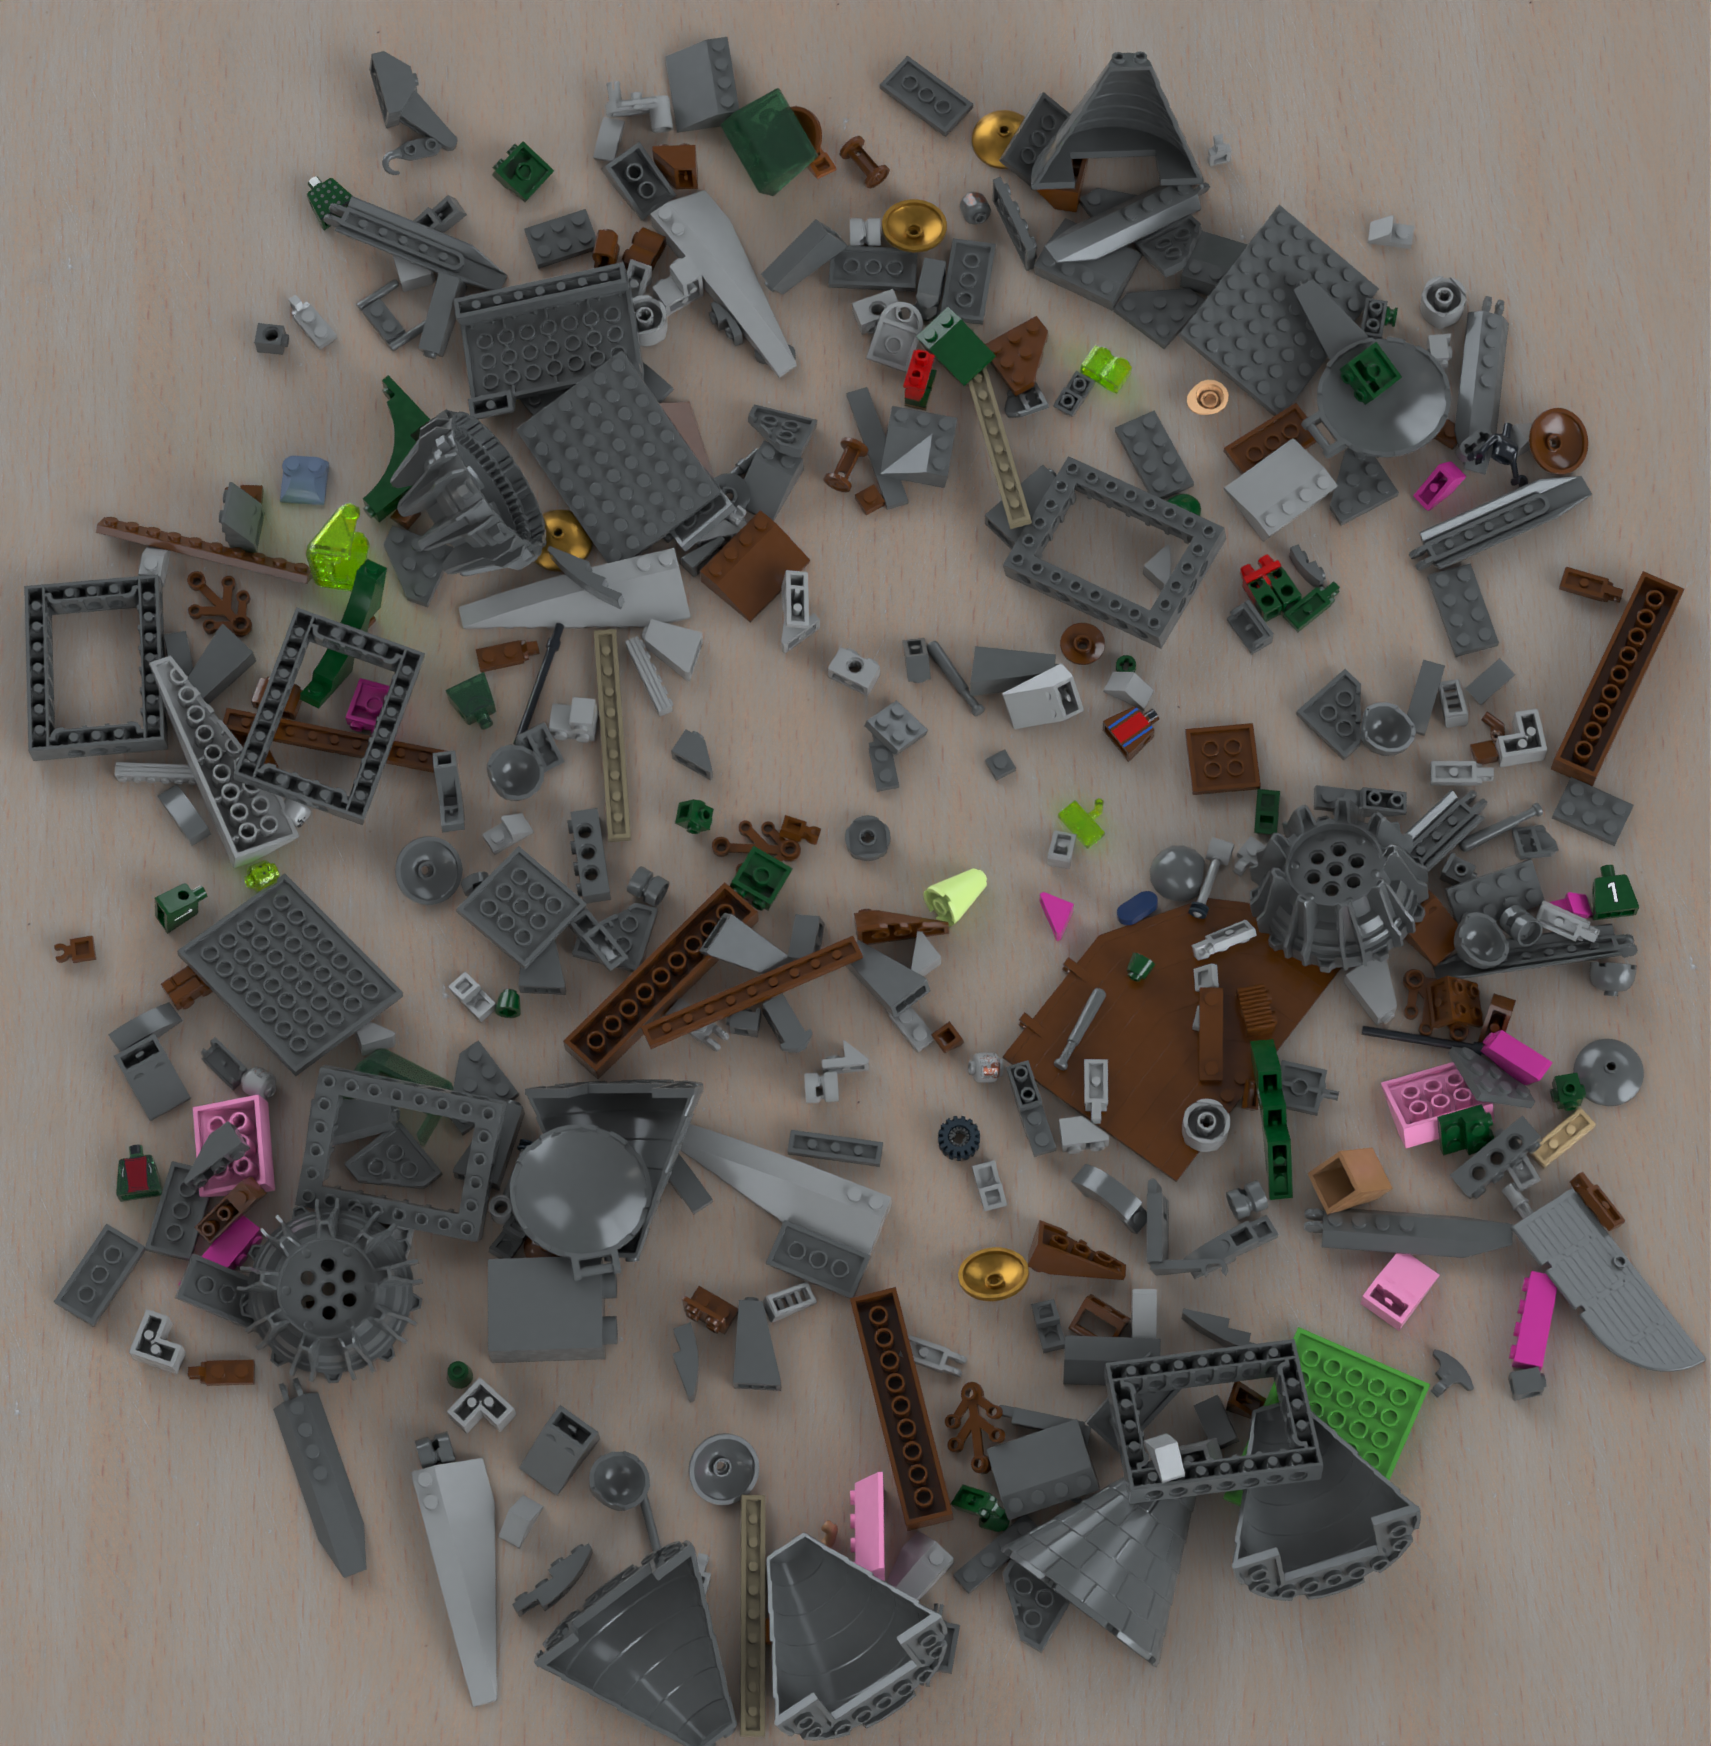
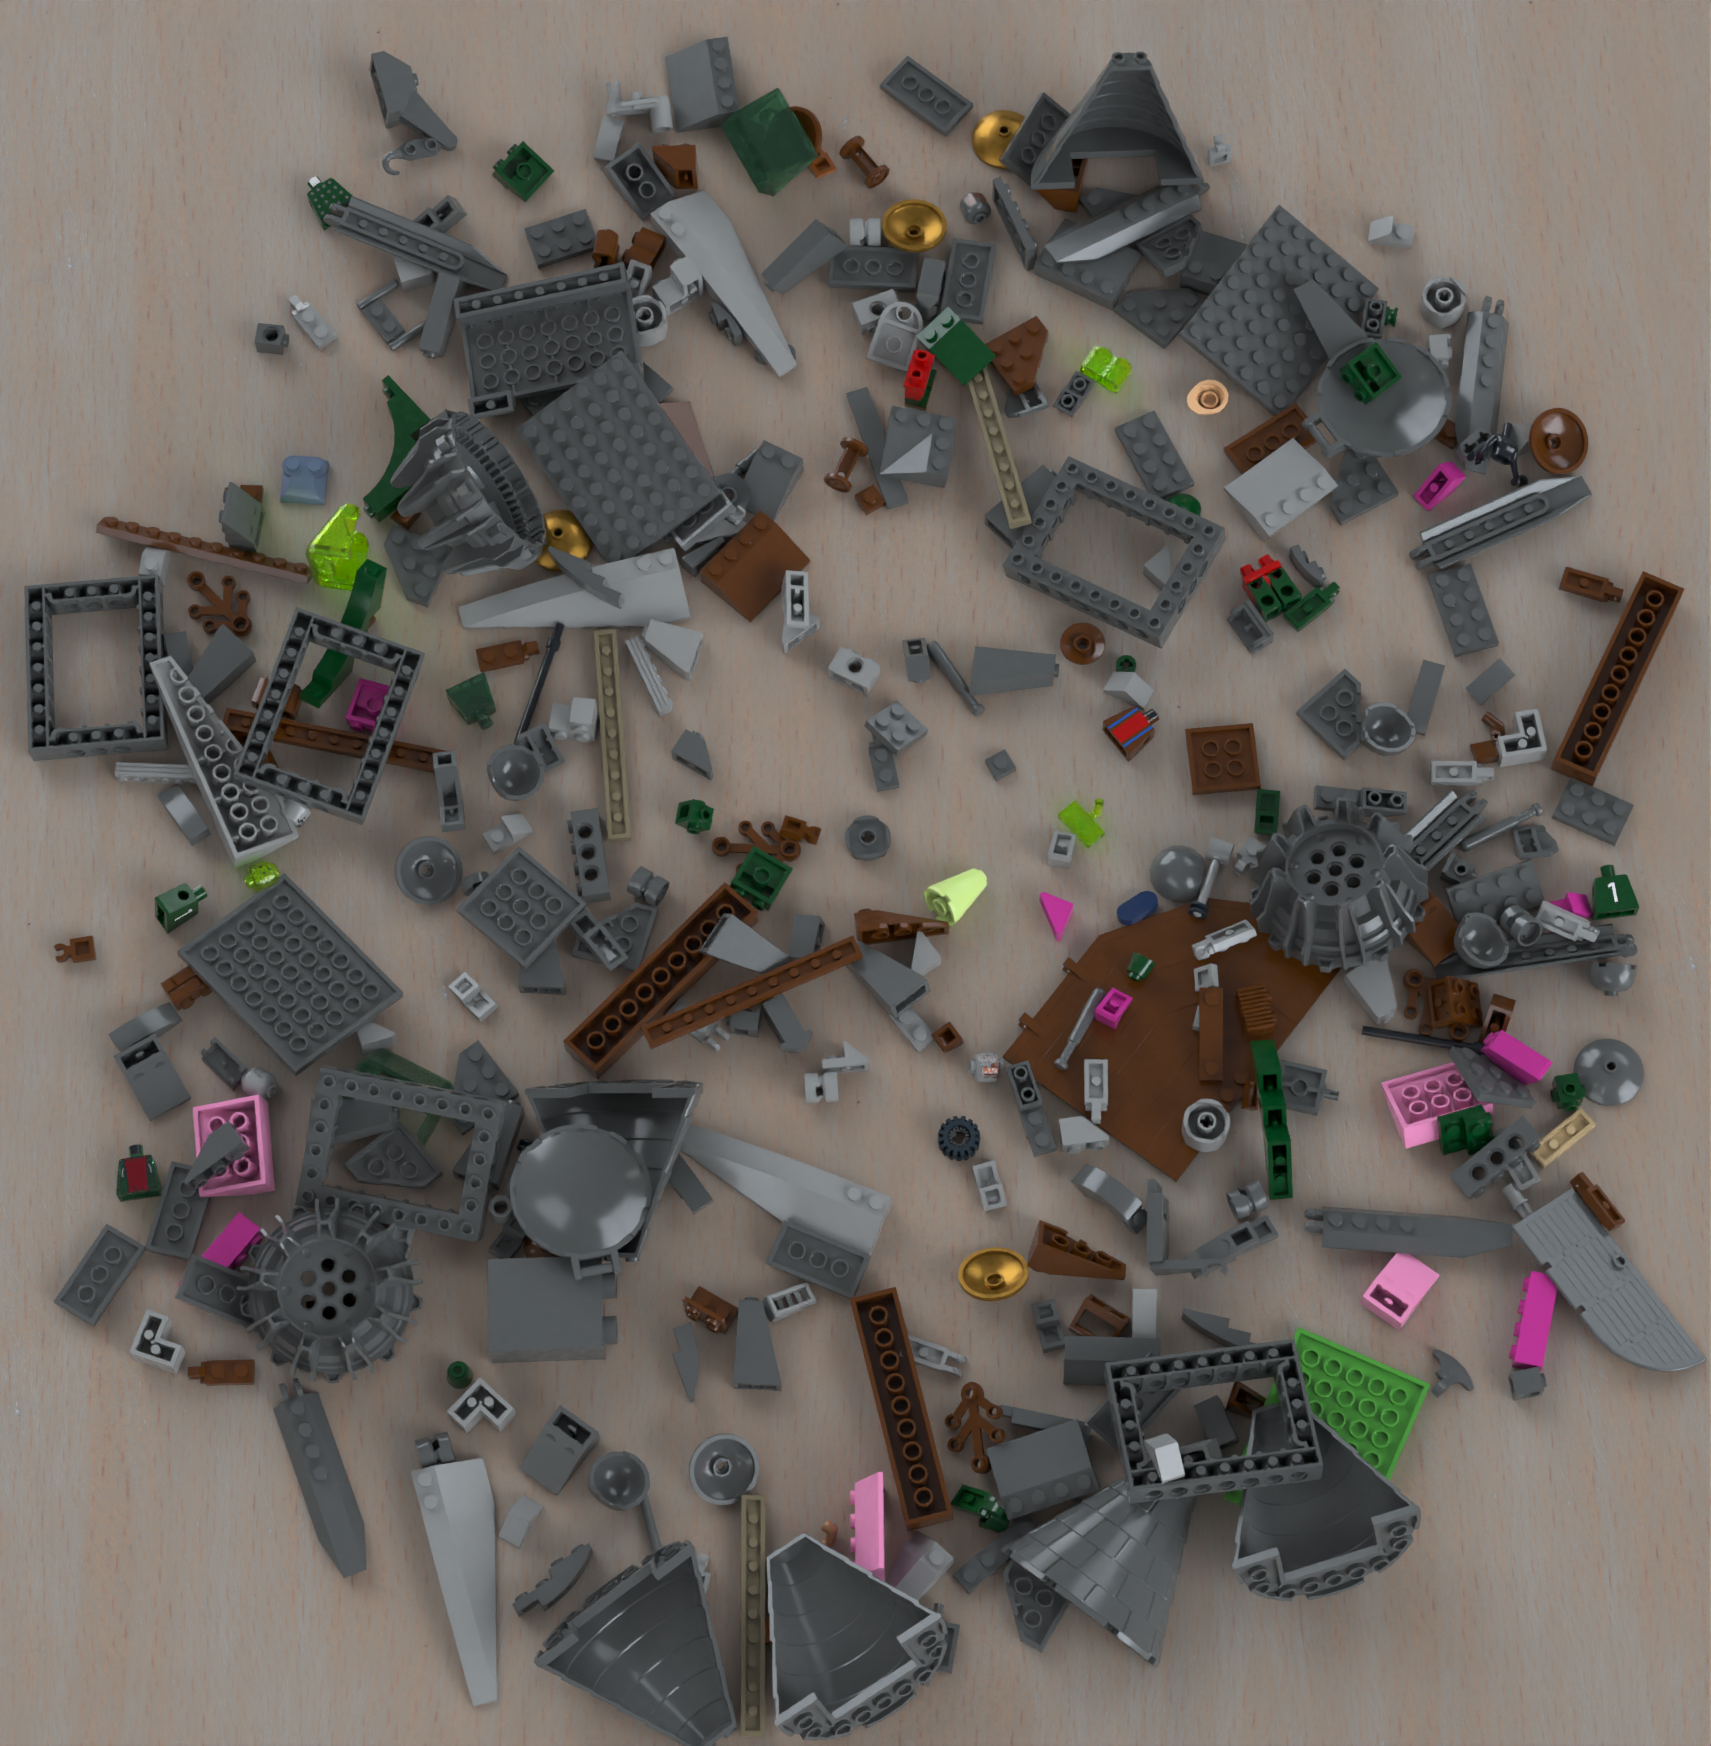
reddish brown slope [194,1176,267,1244] -> none
dark green hat [495,989,521,1018] -> none
dark grey plate [748,404,818,458] -> none
dark grey plate [787,1130,883,1167] -> none
light grey slope [1002,663,1084,729] -> none
medium nougat slope [1307,1147,1393,1215] -> none
light grey slope [1438,679,1468,728] -> none
none -> dark pink slope [1095,987,1133,1029]

